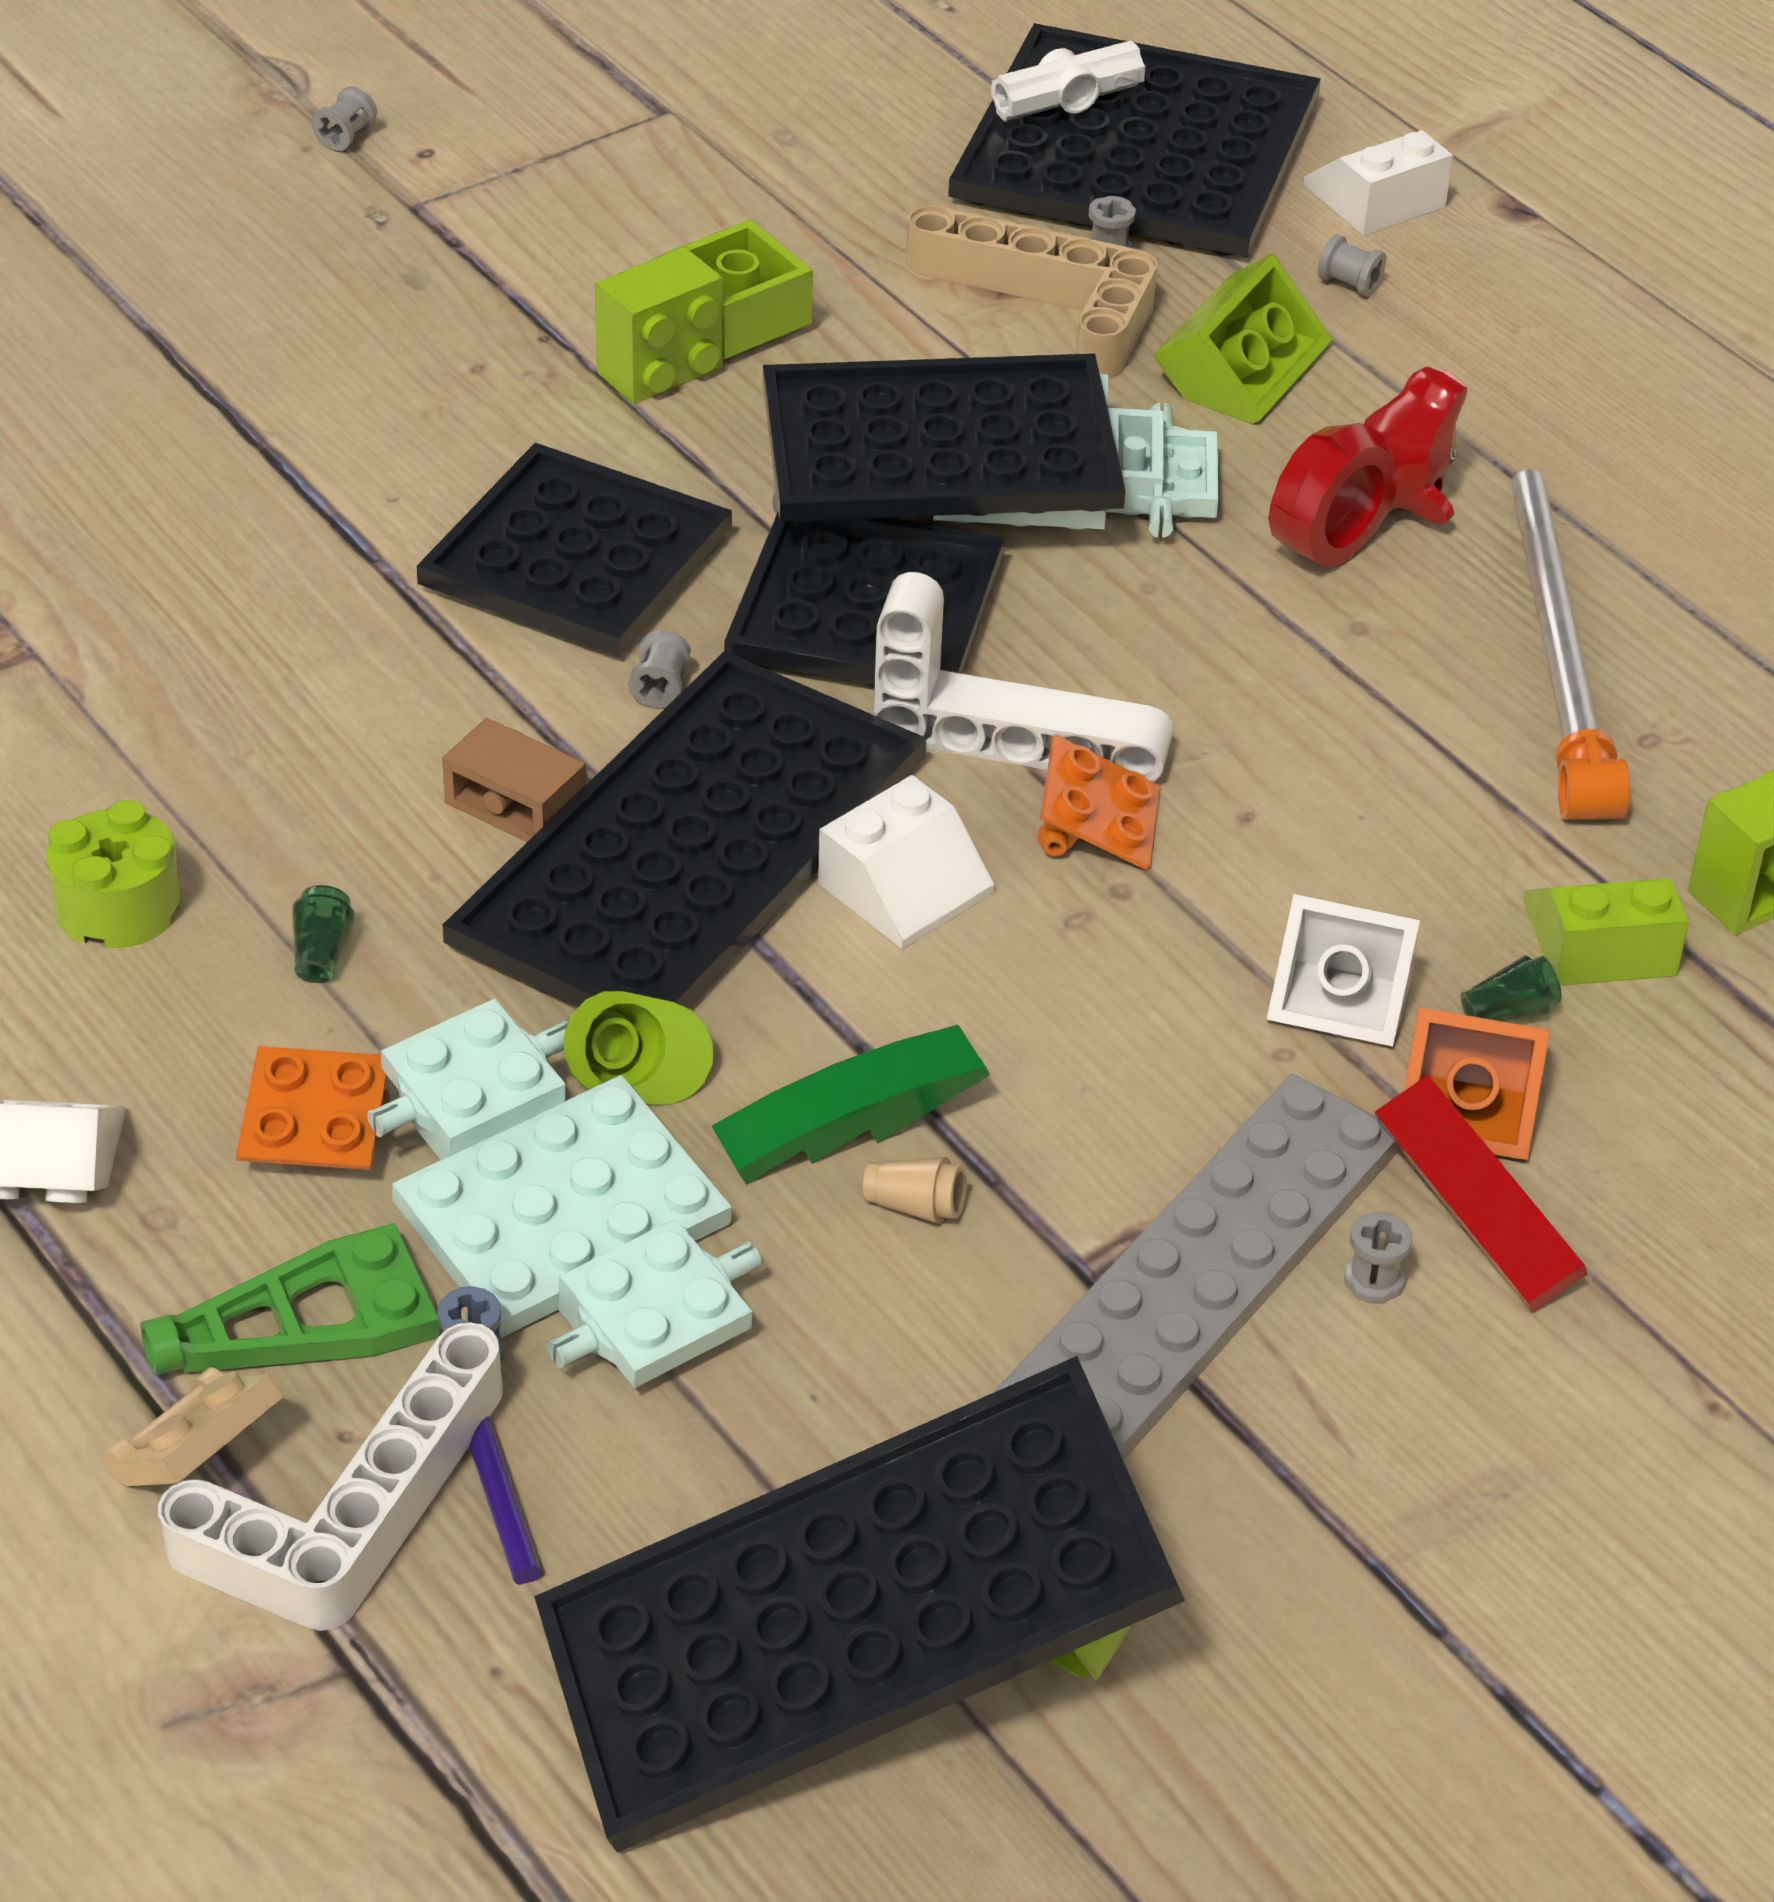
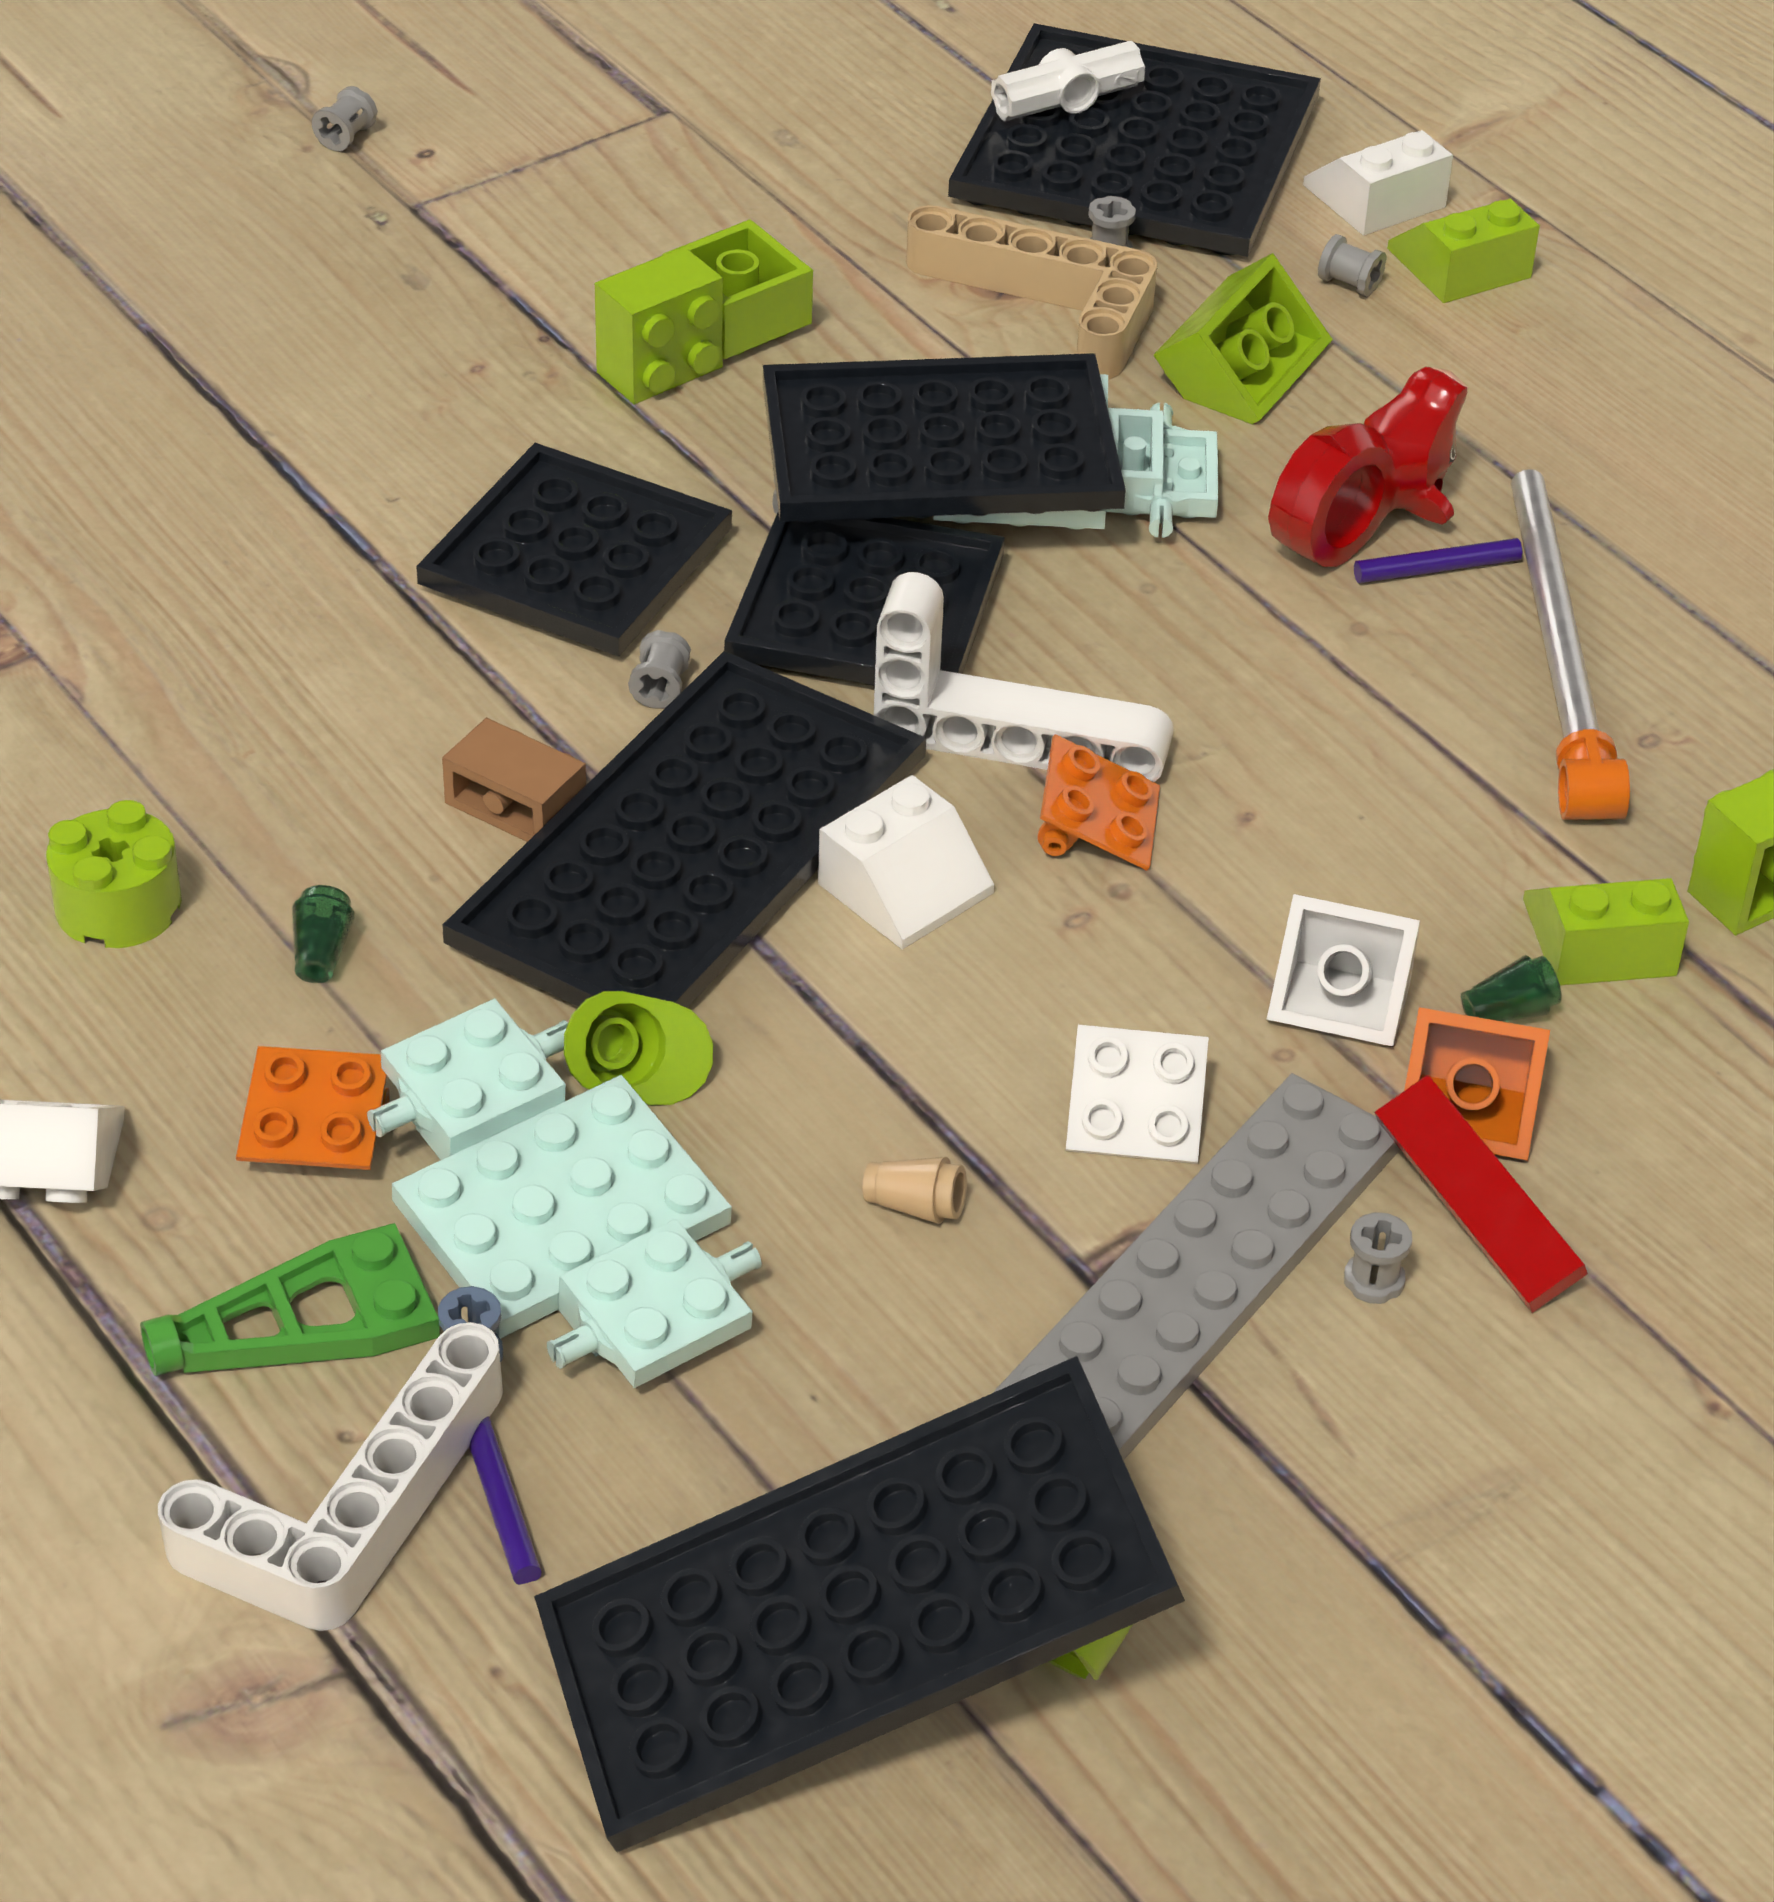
tan plate [101,1367,283,1486] -> none
green slope [712,1025,990,1185] -> none
none -> white hinge [1066,1025,1209,1164]
none -> dark purple bar [1354,538,1523,584]
none -> lime slope [1387,198,1540,304]

